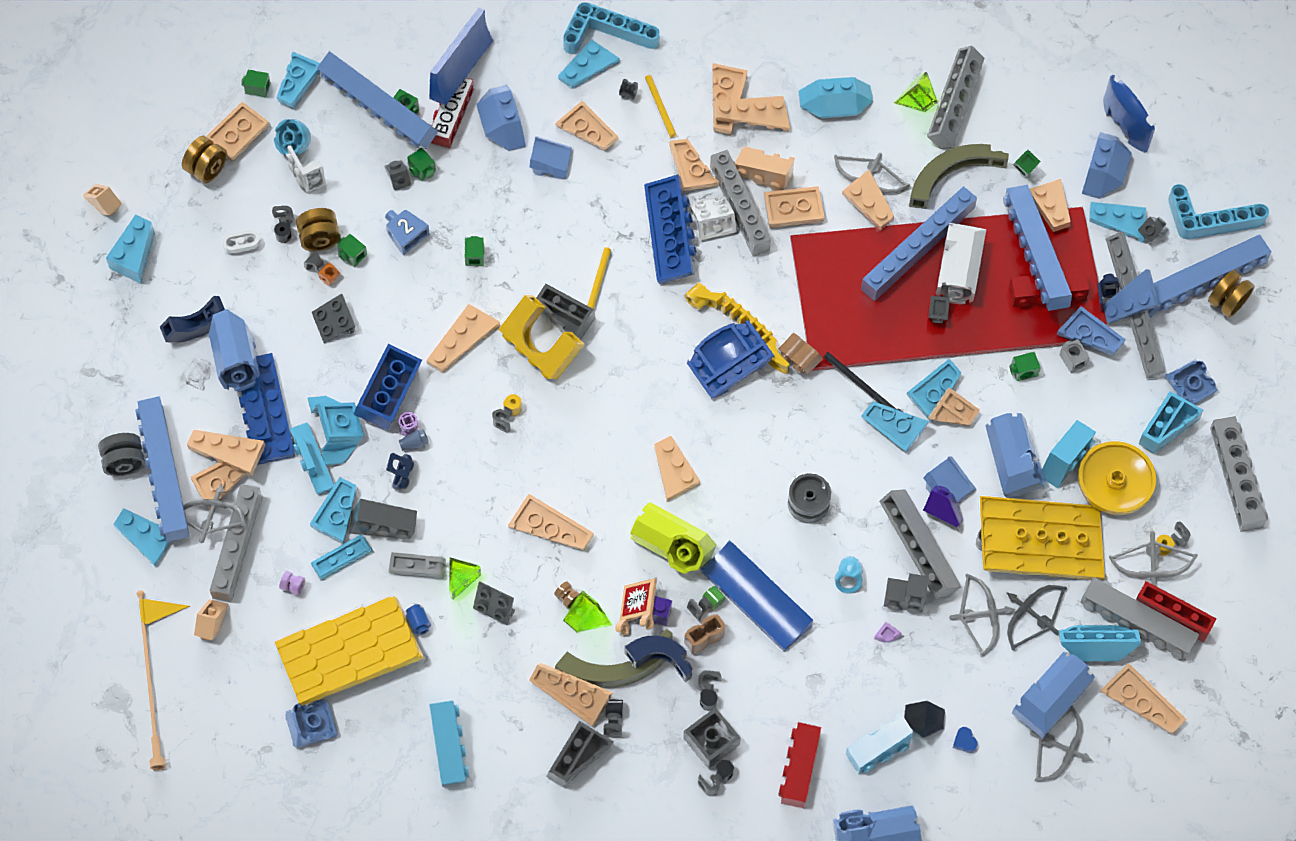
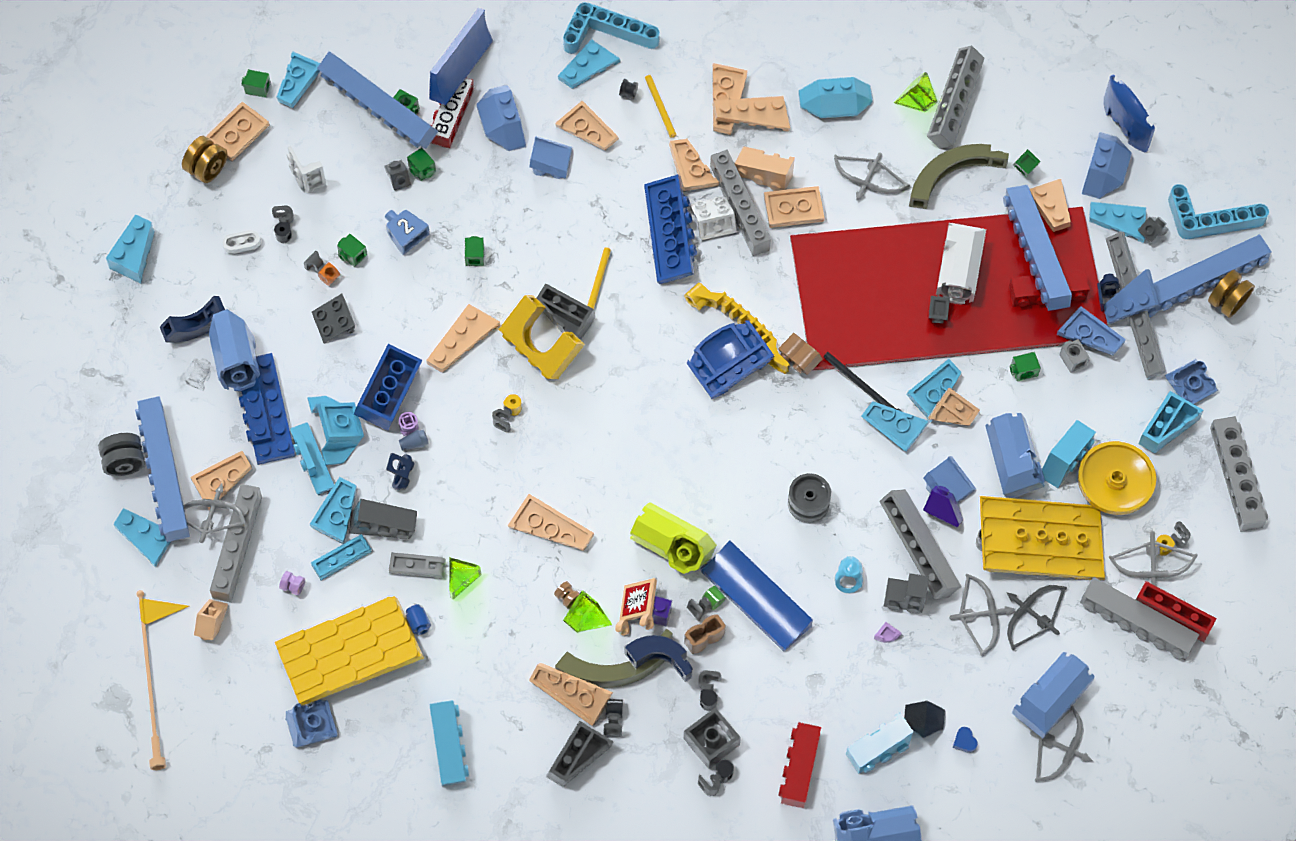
light nougat slope [82,184,122,216] -> none
light nougat wing [187,429,266,476] -> none
medium azure cylinder [274,119,311,155] -> none
pearl gold wheel [296,208,341,251] -> none
dark grey hinge [473,581,515,625] -> none
light nougat wing [654,435,700,501] -> none
light nougat wing [842,170,894,230] -> none
medium blue brick [861,186,977,301] -> none
medium azure wedge [1058,625,1141,662] -> none
light nougat wing [1100,663,1187,734] -> none

